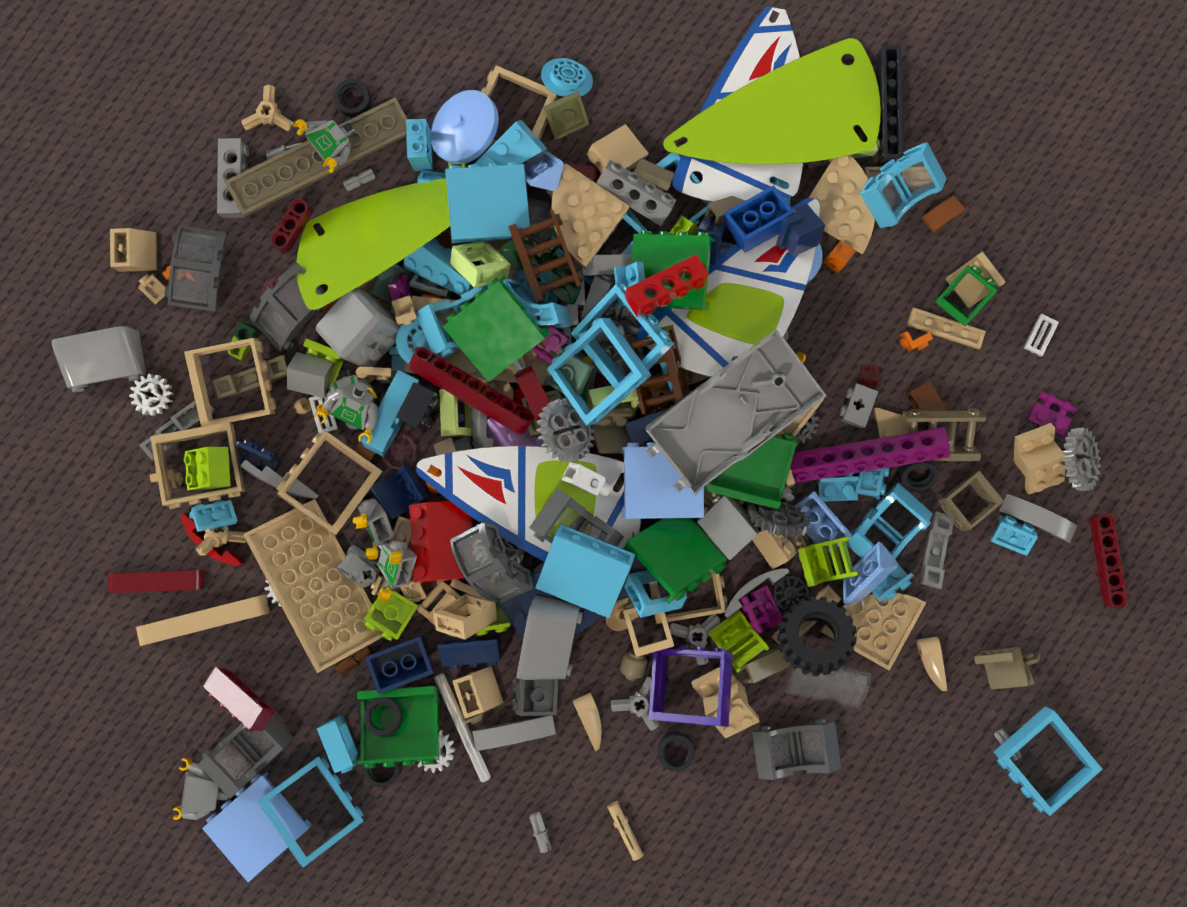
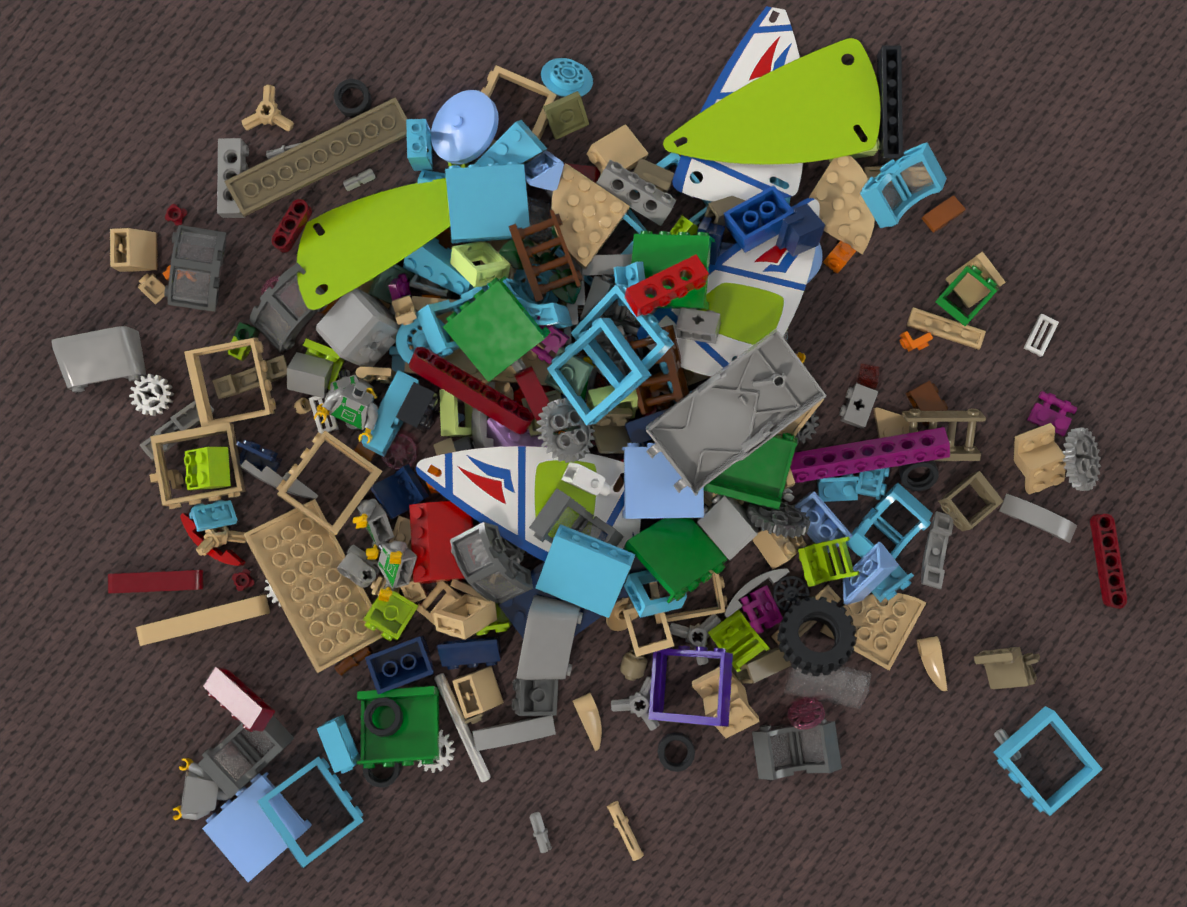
torso [293,119,355,173] -> none
medium azure bracket [990,515,1038,556] -> none
none -> dark red plate [165,204,187,226]
none -> dark red plate [232,569,255,591]
none -> light grey brick [675,308,721,344]
none -> clear pink wheel [788,697,825,730]

